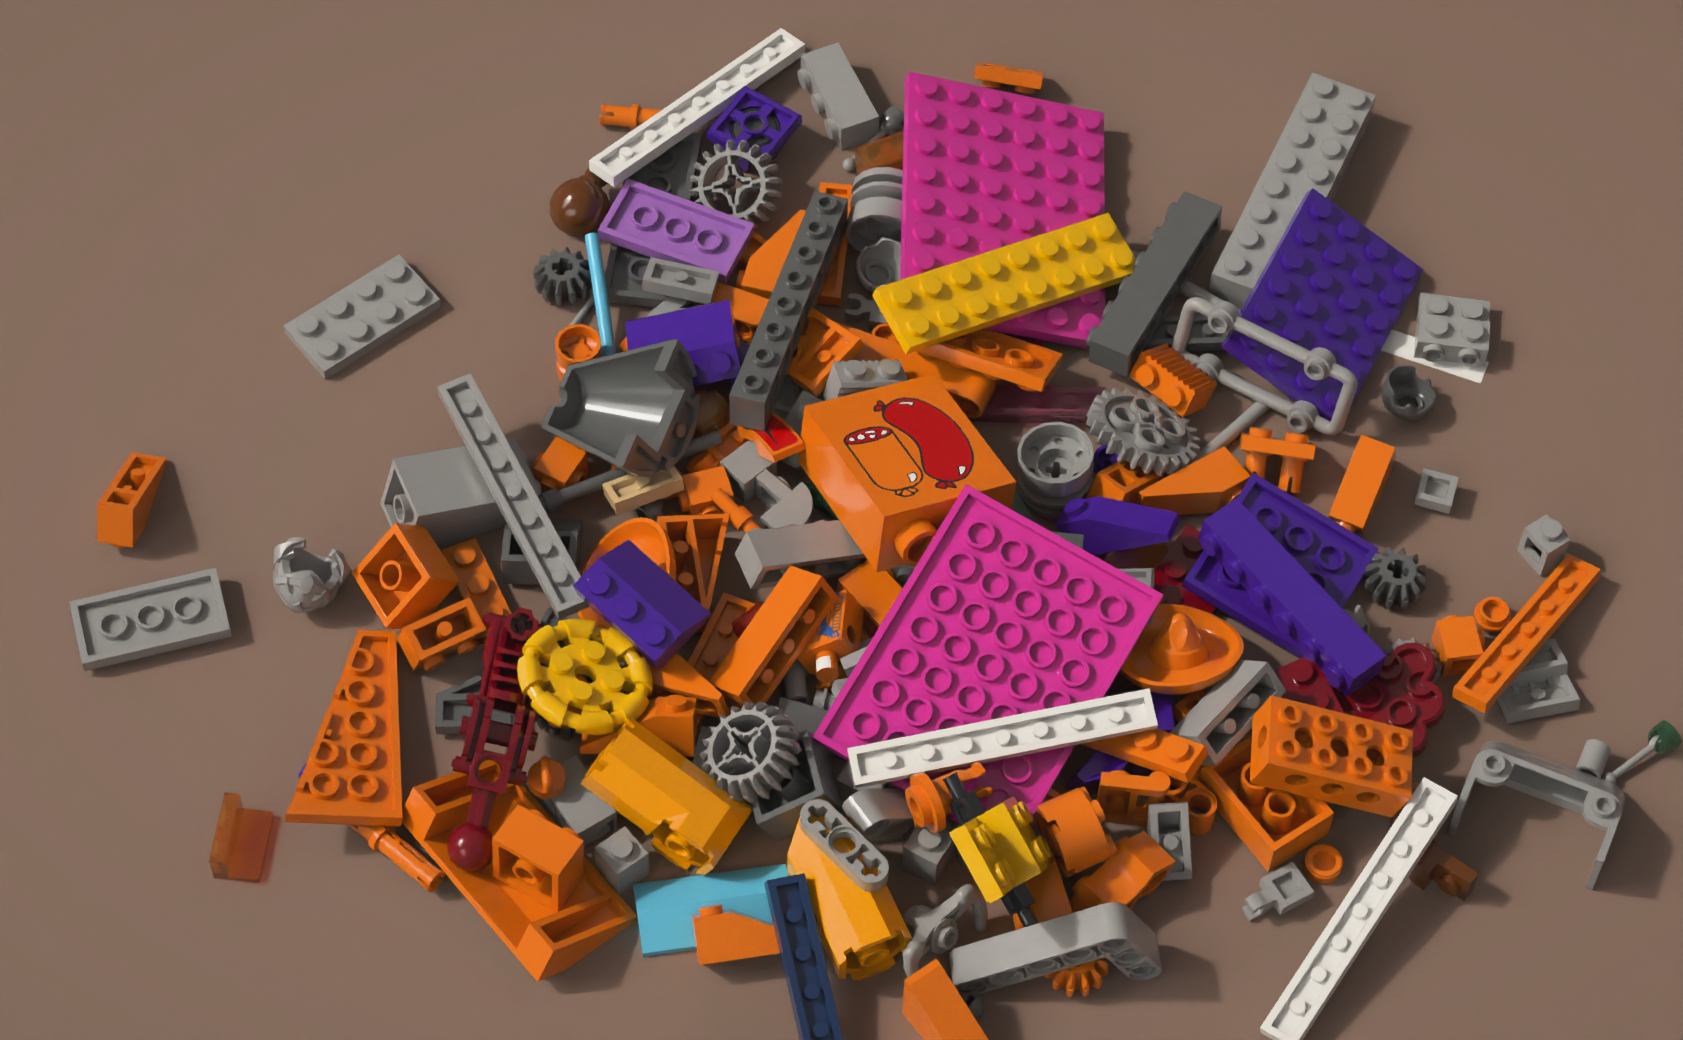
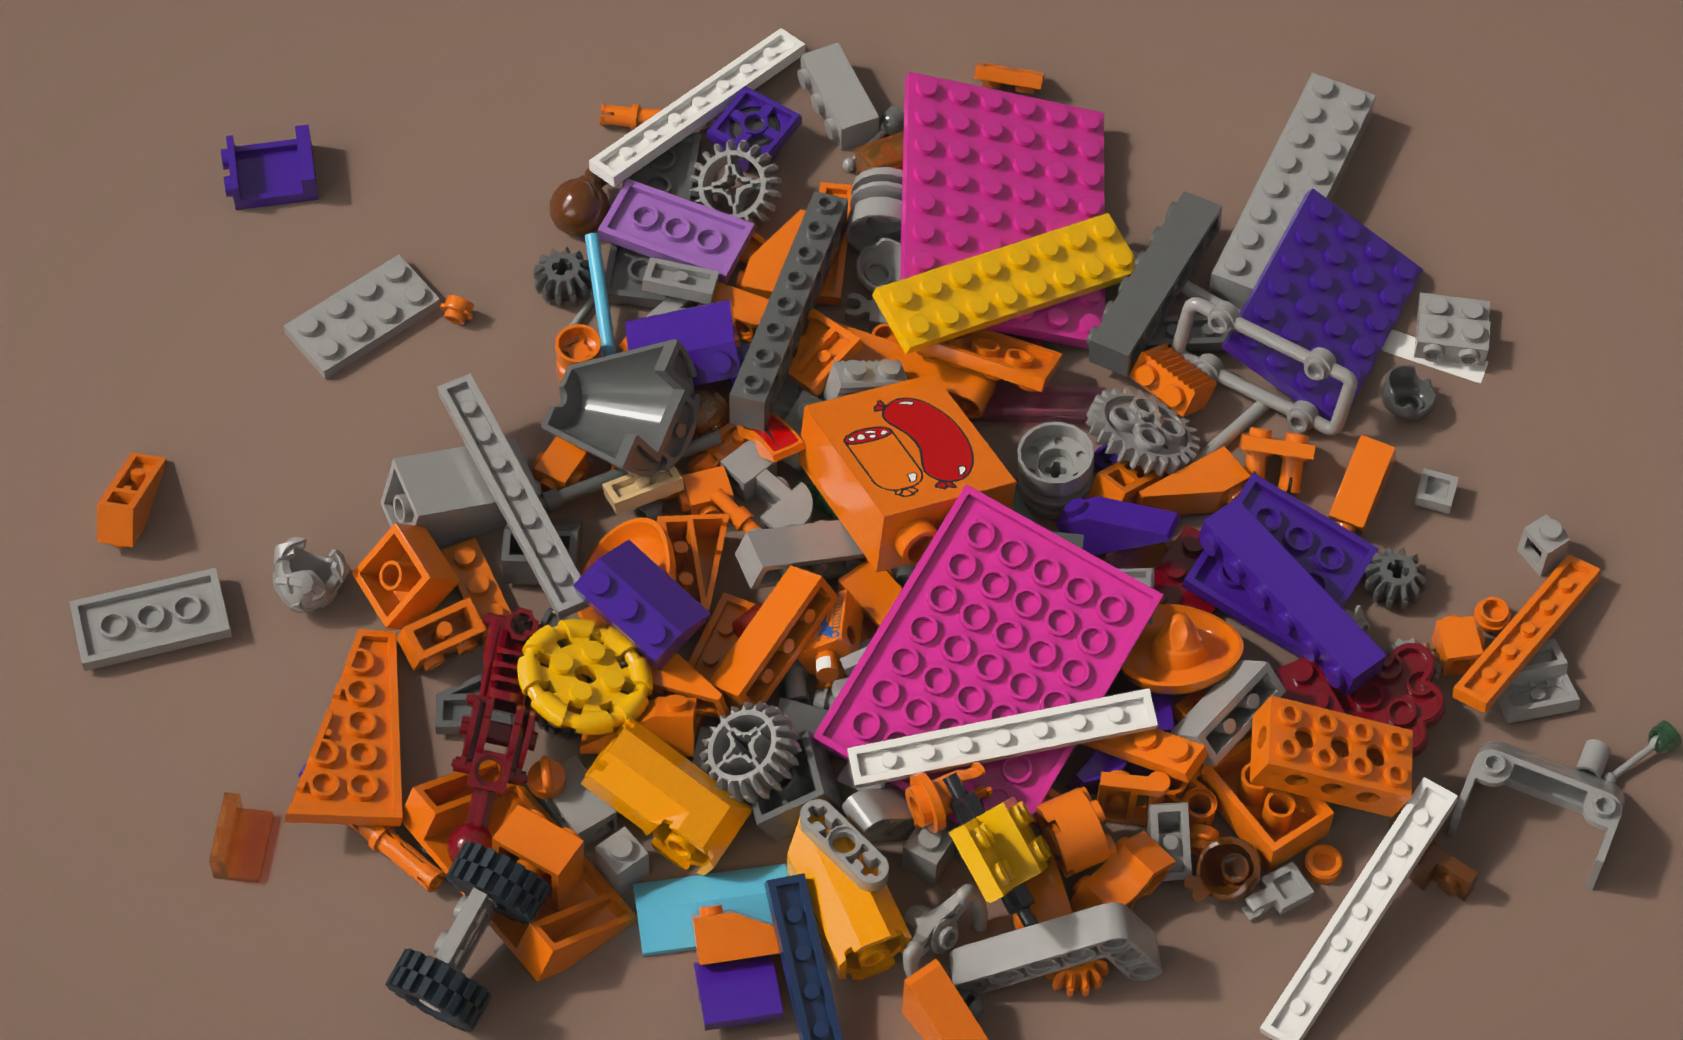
none -> dark purple panel [221,124,319,210]
none -> black plate [385,841,551,1032]
none -> orange plate [440,295,474,325]
none -> dark purple slope [694,955,783,1031]
none -> reddish brown hat [1183,837,1263,903]
none -> orange plate [1189,824,1220,856]

